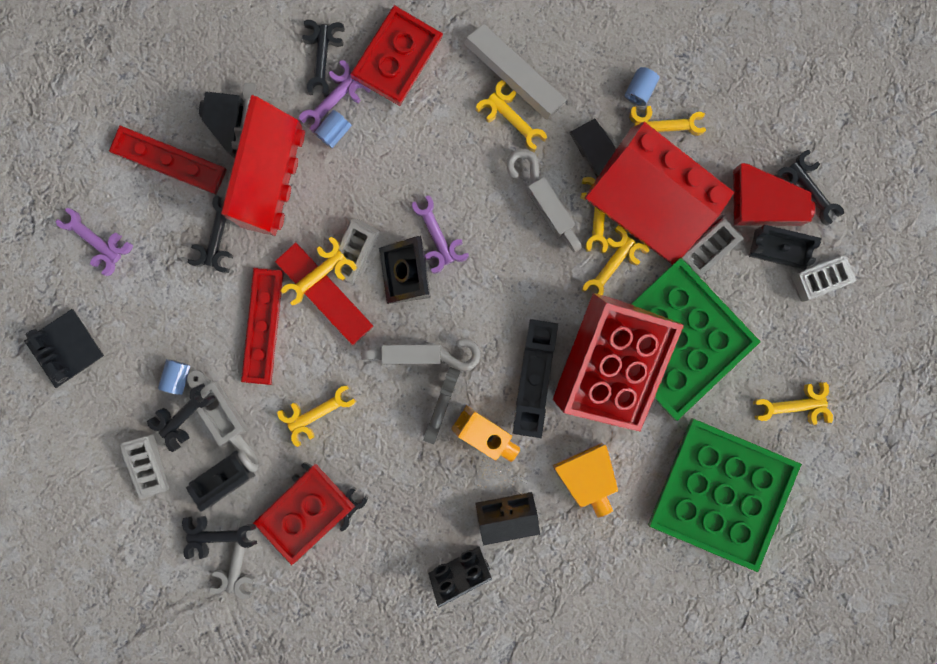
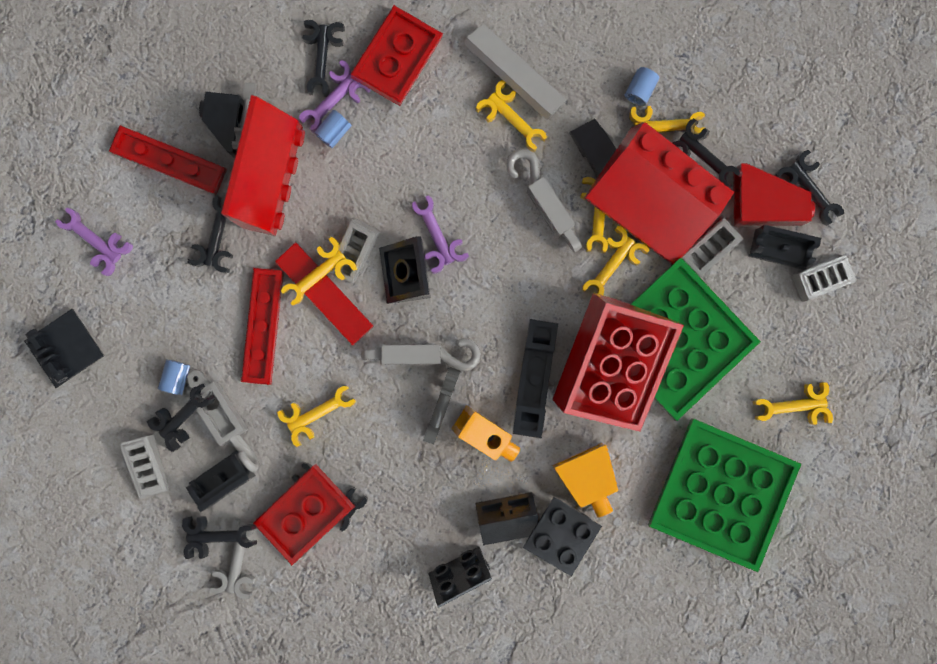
none -> black hinge [523,497,602,577]
none -> black bar [672,118,743,188]

